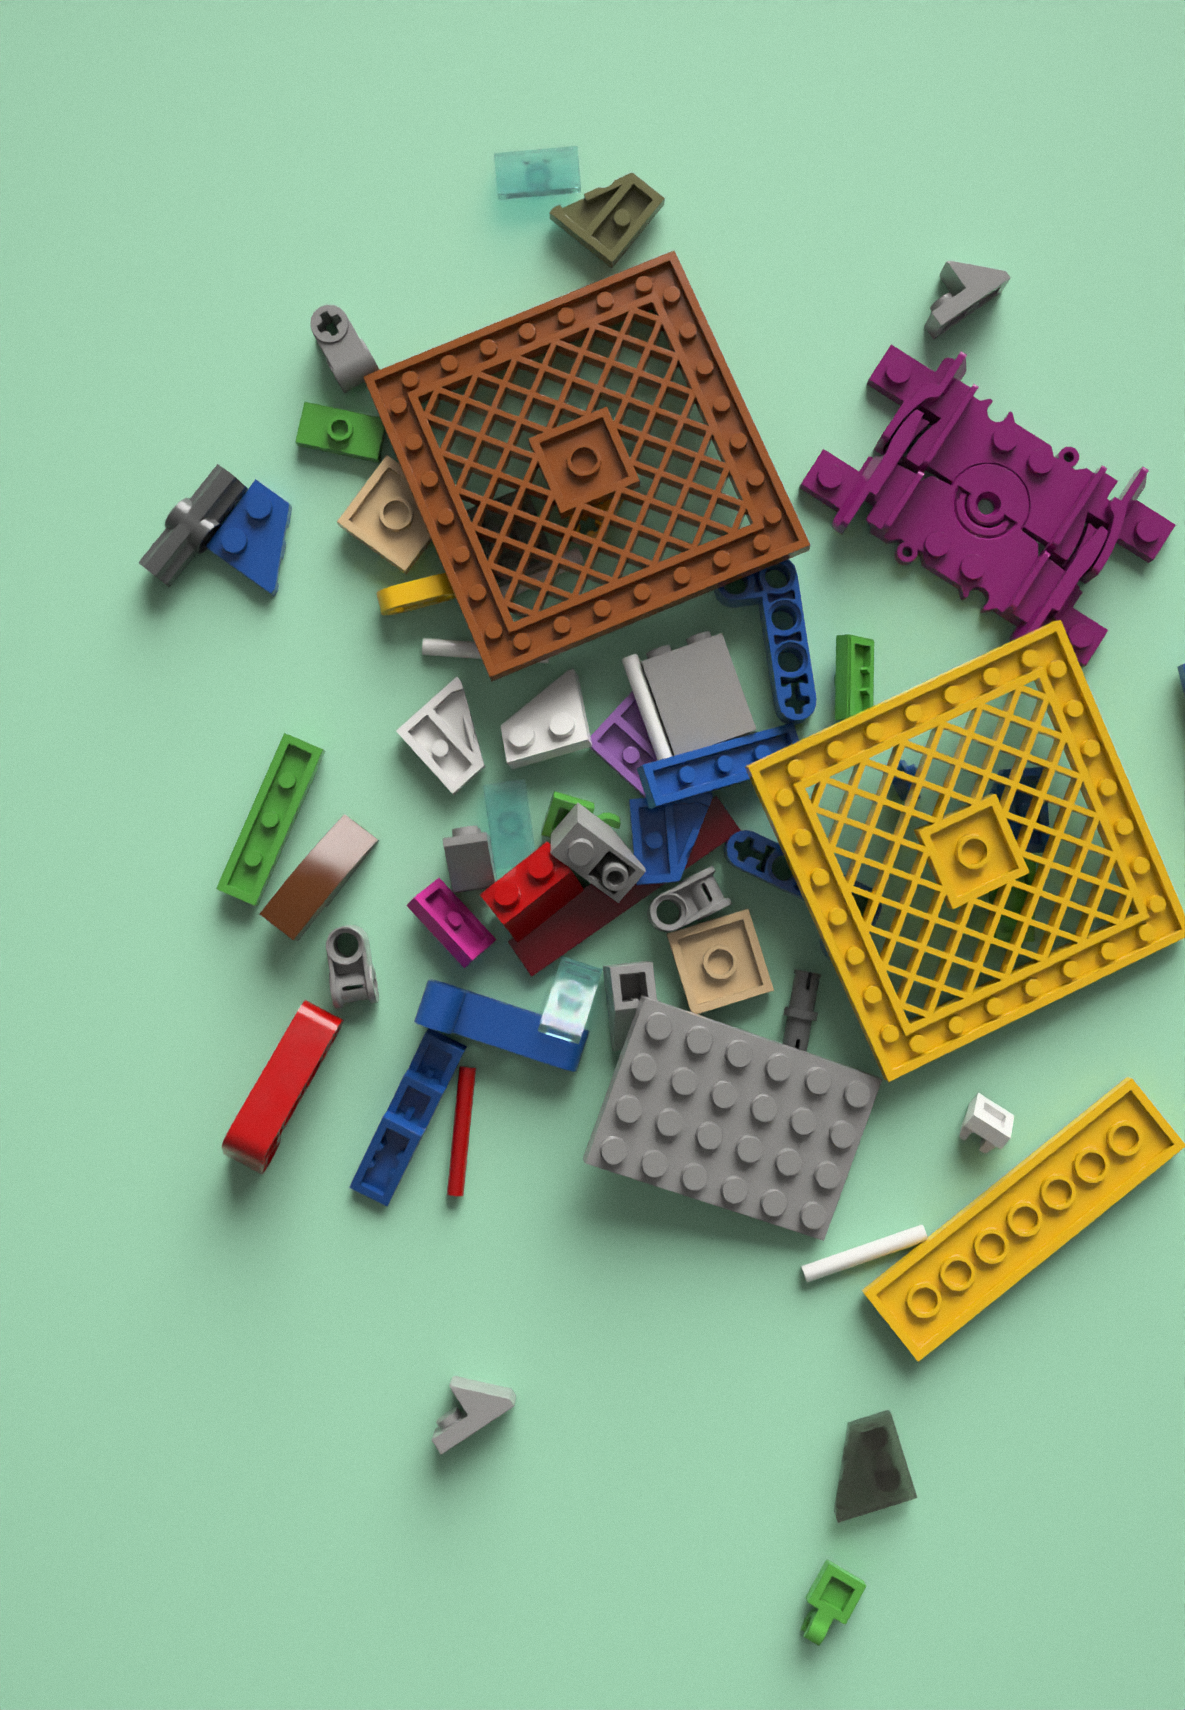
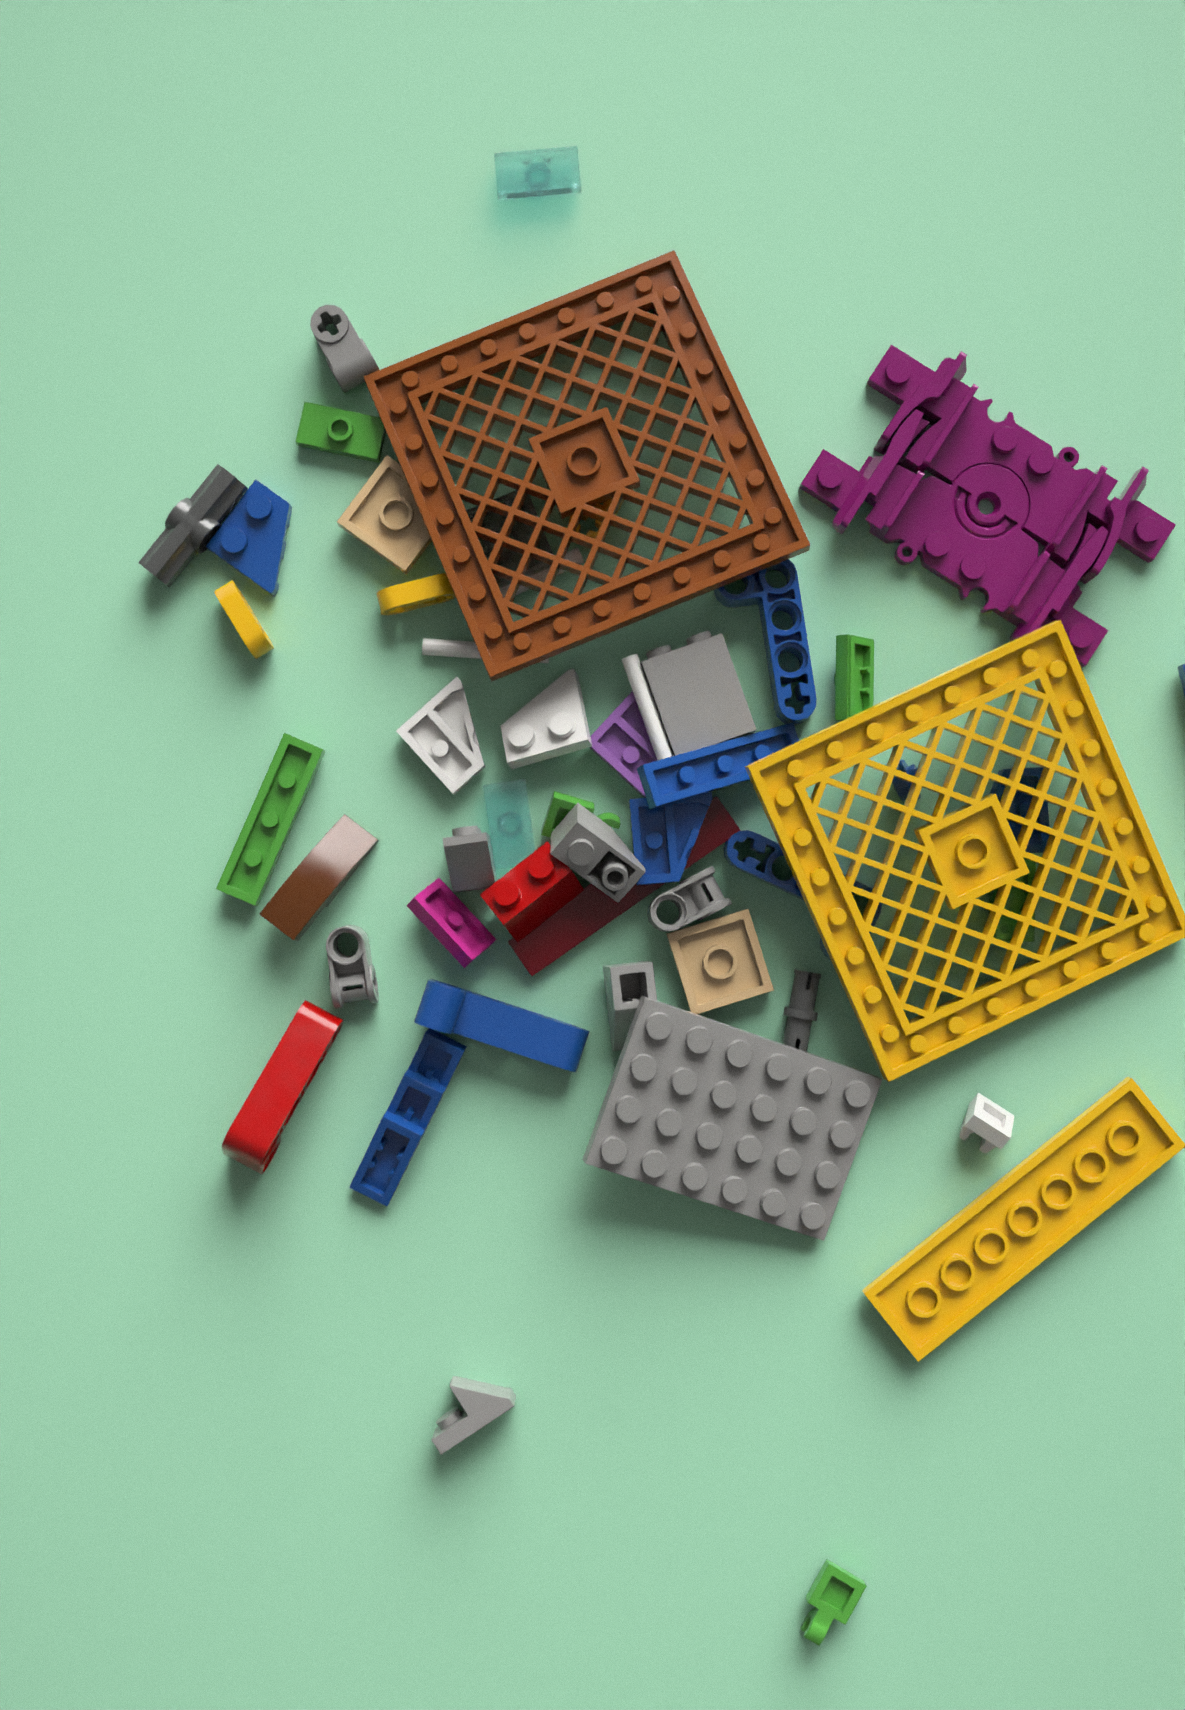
red bar [447,1066,476,1196] -> none
clear light blue plate [538,956,603,1044] -> none
olive wing [549,172,665,268] -> none
white bar [801,1225,928,1283] -> none
clear smoke wing [834,1410,917,1523] -> none
light grey slope [924,261,1010,339] -> none
none -> yellow beam [214,580,274,659]

